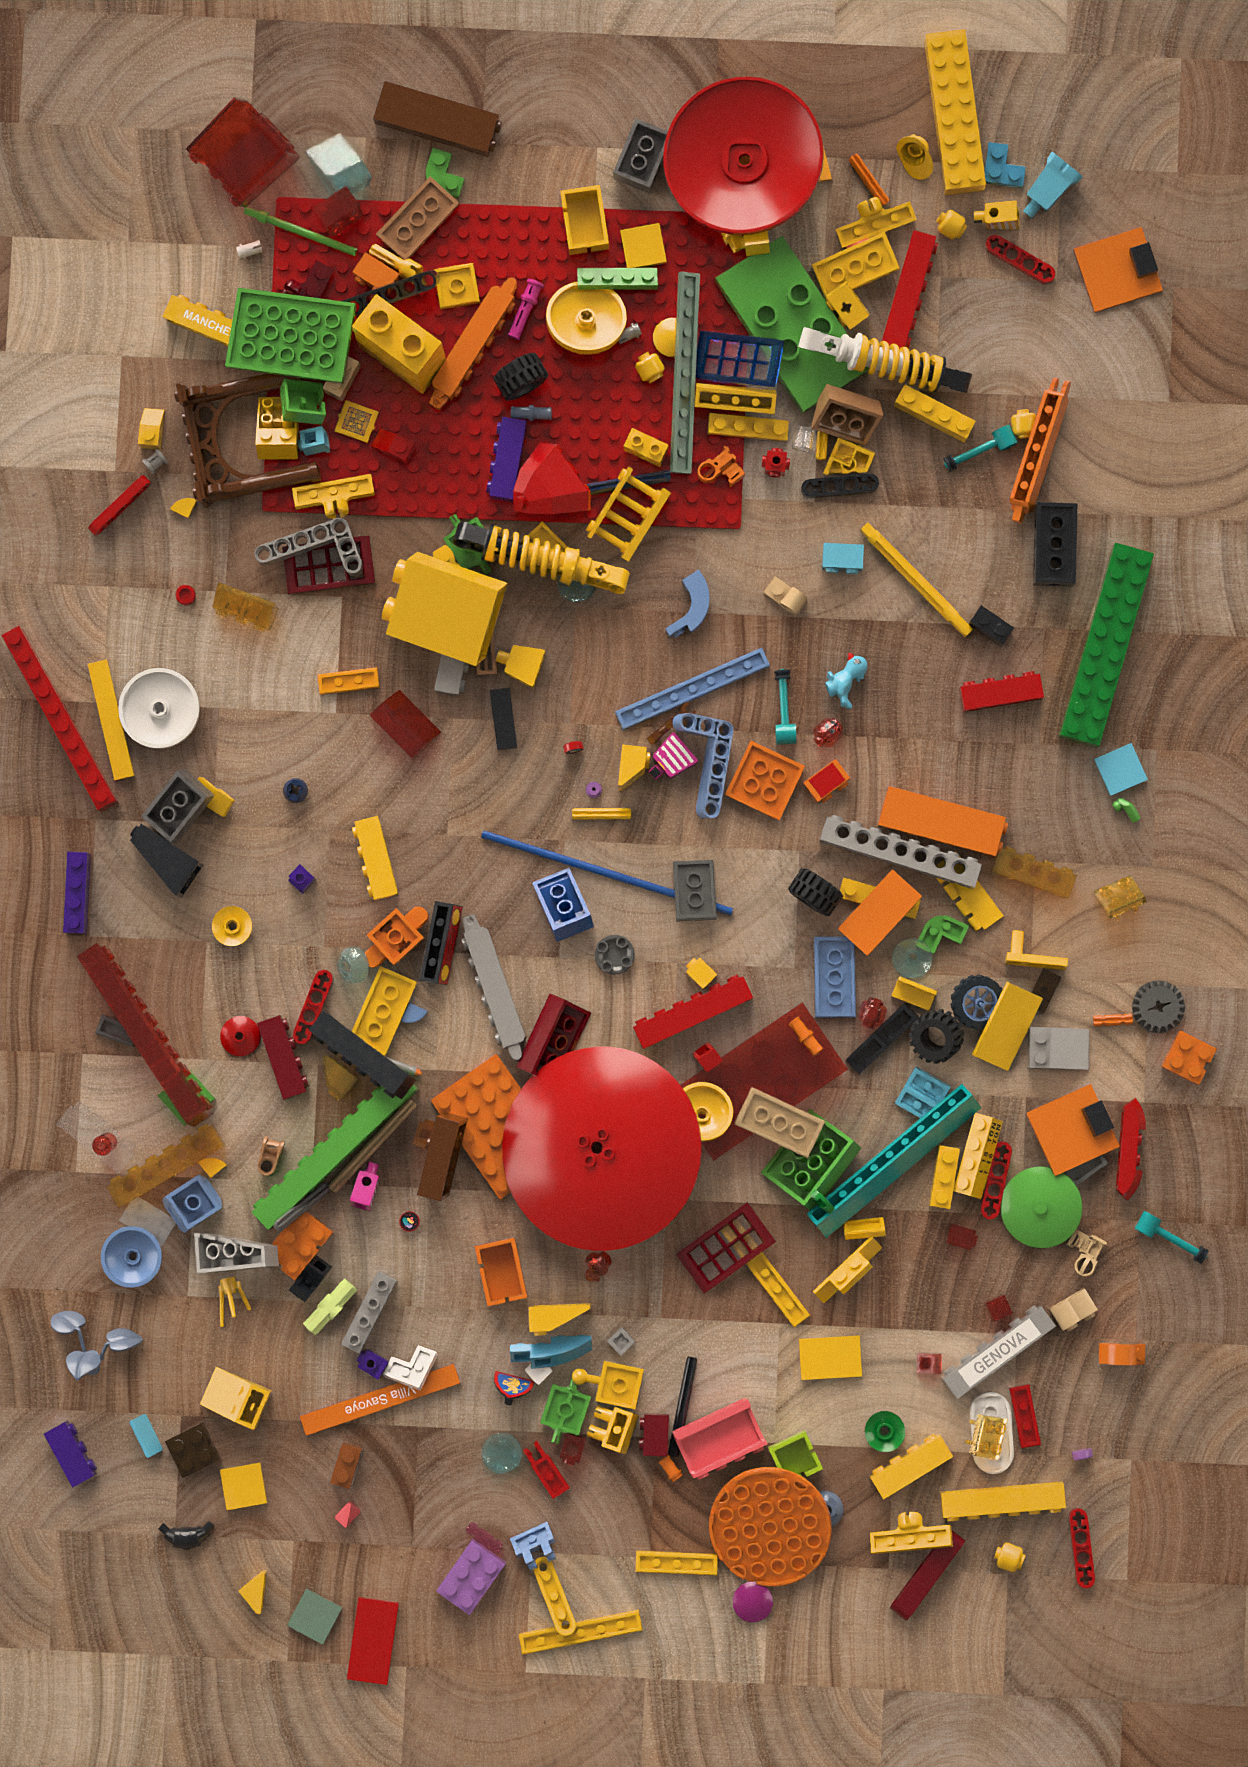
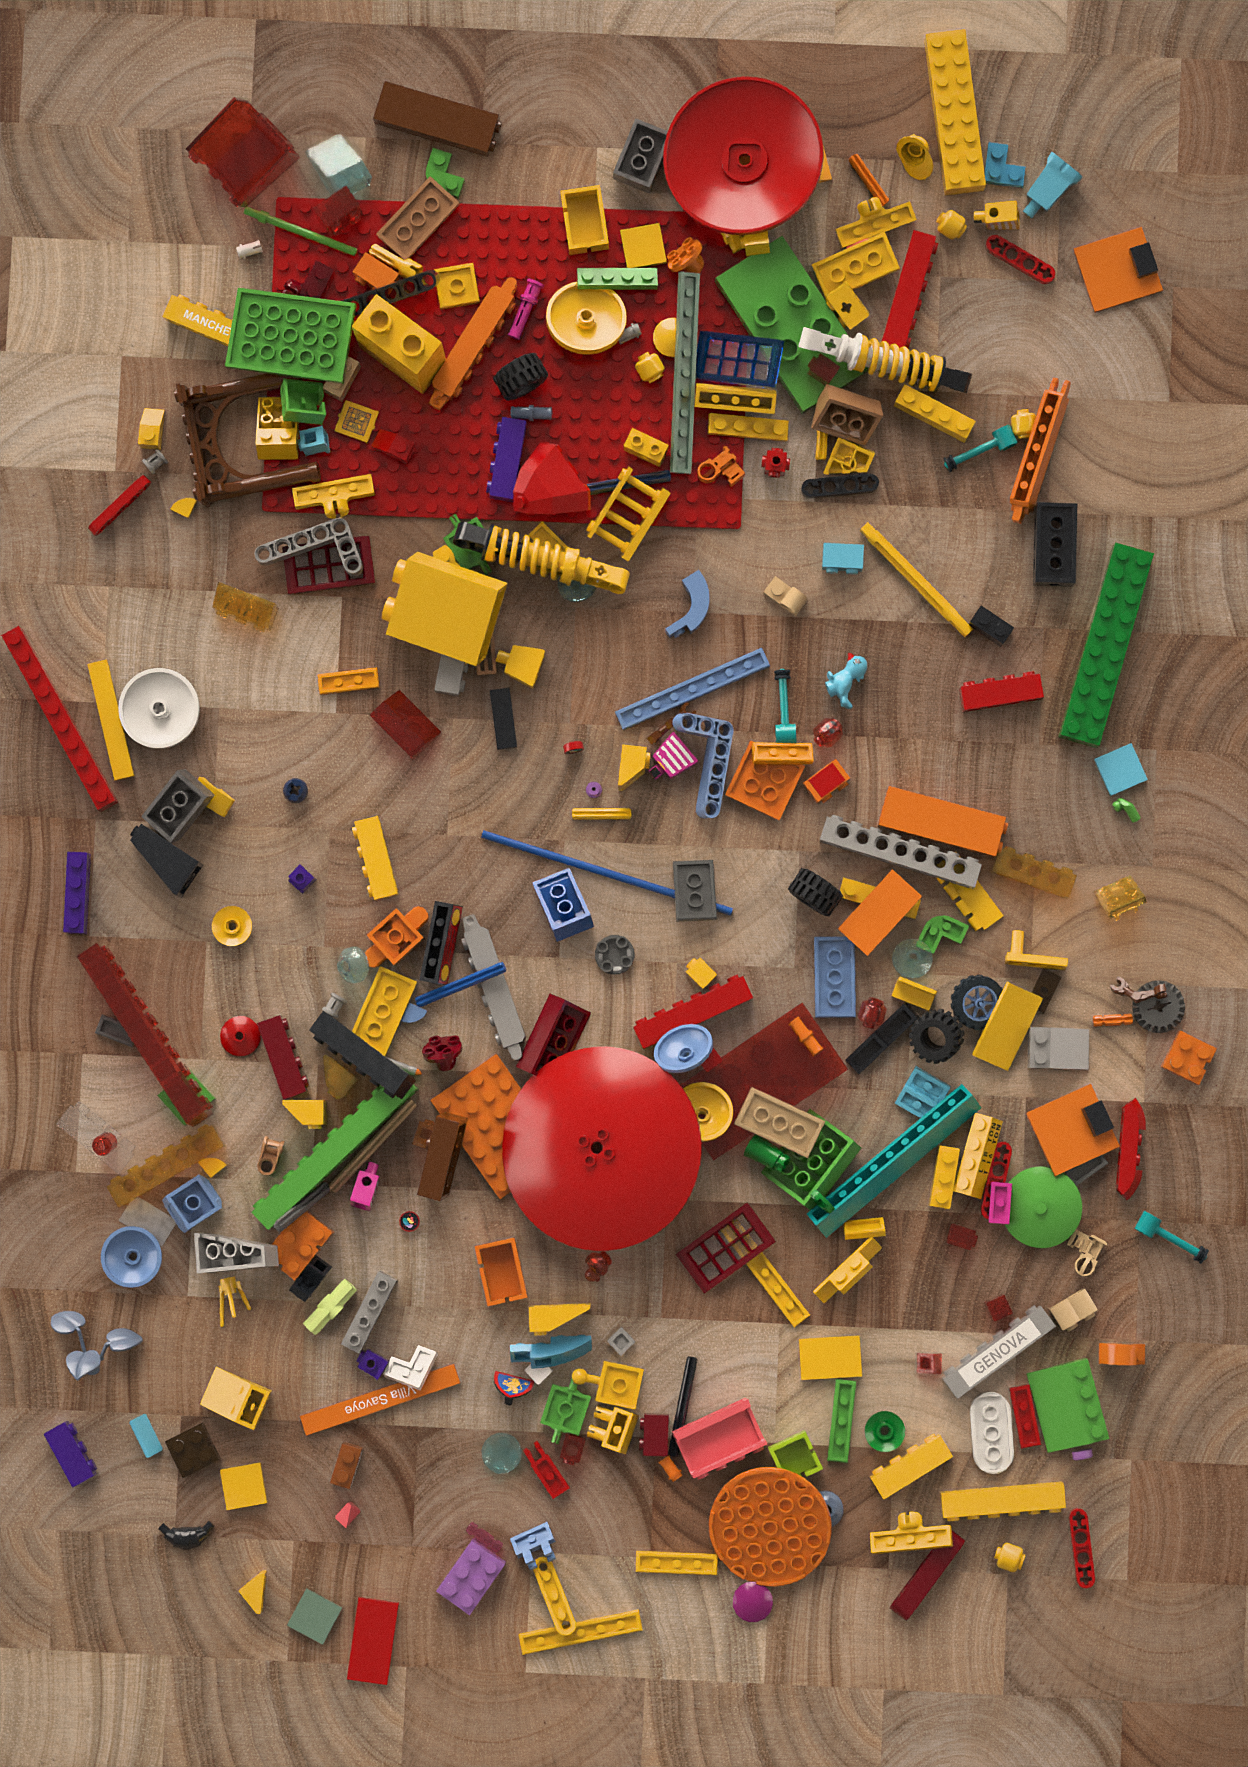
red tile [175,585,196,606] -> none
red beam [293,969,334,1044] -> none
clear piece [791,426,818,453] -> none
clear yellow plate [965,1414,1007,1459] -> none
none -> yellow slope [282,1100,327,1129]
none -> light grey bush [322,992,347,1018]
none -> blue axle [415,962,506,1007]
none -> dark red plate [422,1035,463,1071]
none -> medium blue dish [654,1024,713,1073]
none -> orange plate [667,237,704,273]
none -> green plant [743,1134,791,1173]
none -> light orange tile [752,742,814,764]
none -> clear red brick [807,353,840,386]
none -> bright green tile [827,1379,856,1463]
none -> dark pink plate [989,1182,1012,1224]
none -> bright green slope [1026,1358,1109,1453]
none -> reddish brown piece [1110,977,1167,1003]

